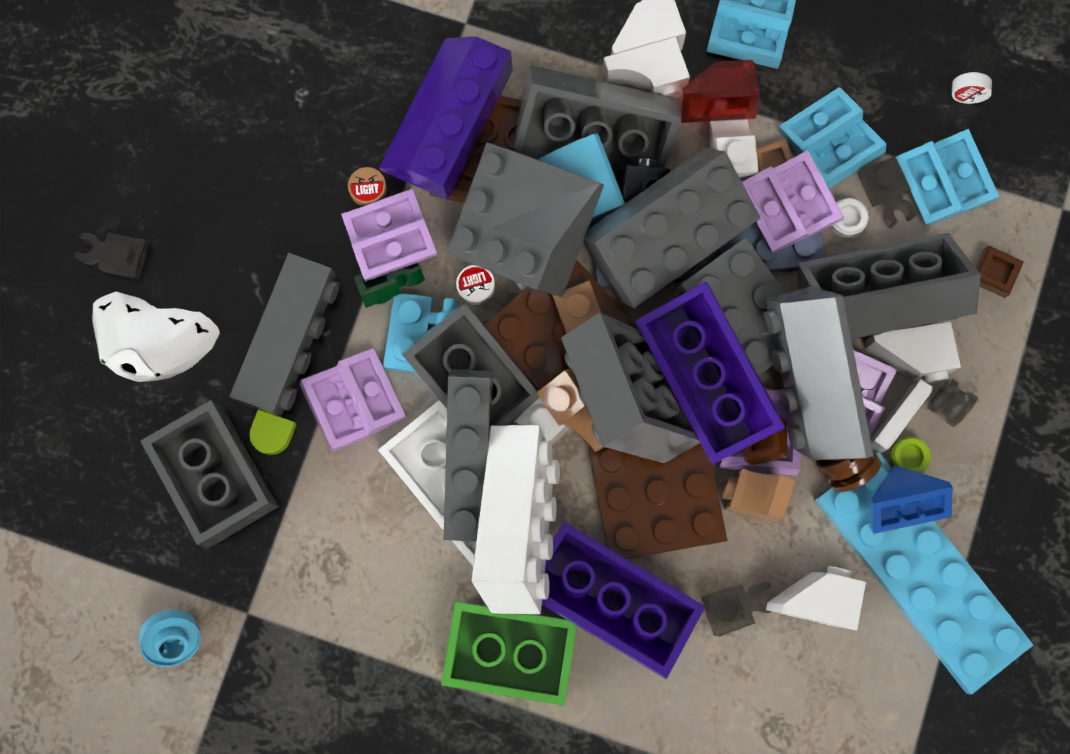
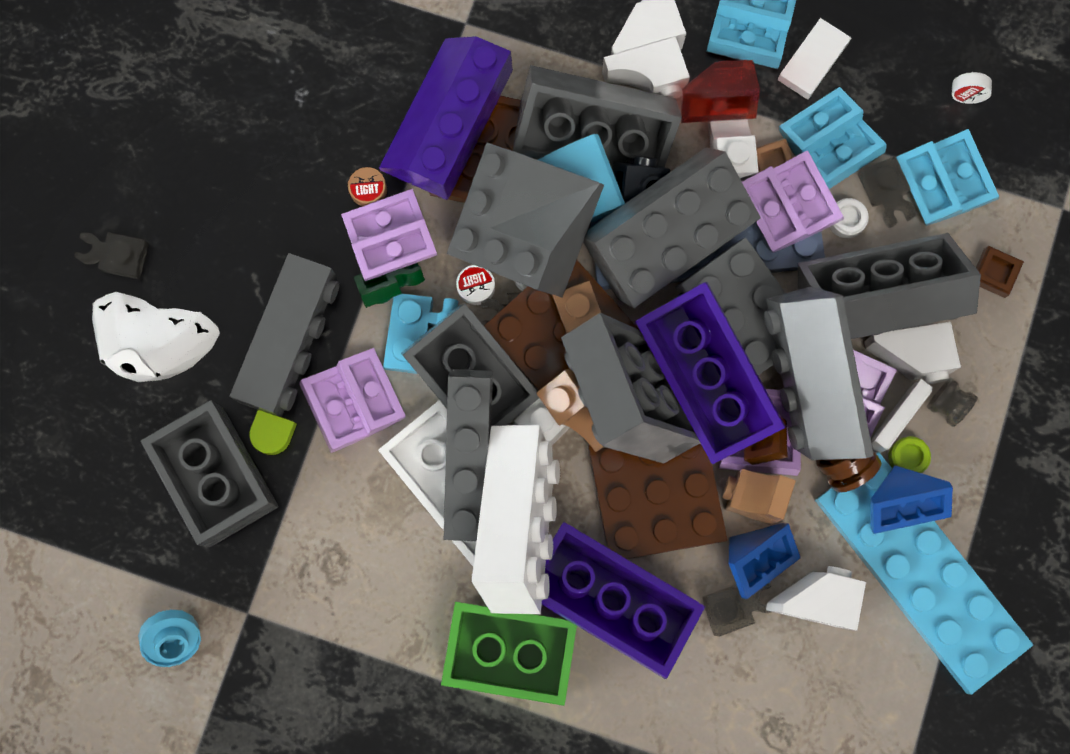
none -> blue slope [729,523,801,599]
none -> white tile [778,18,851,100]

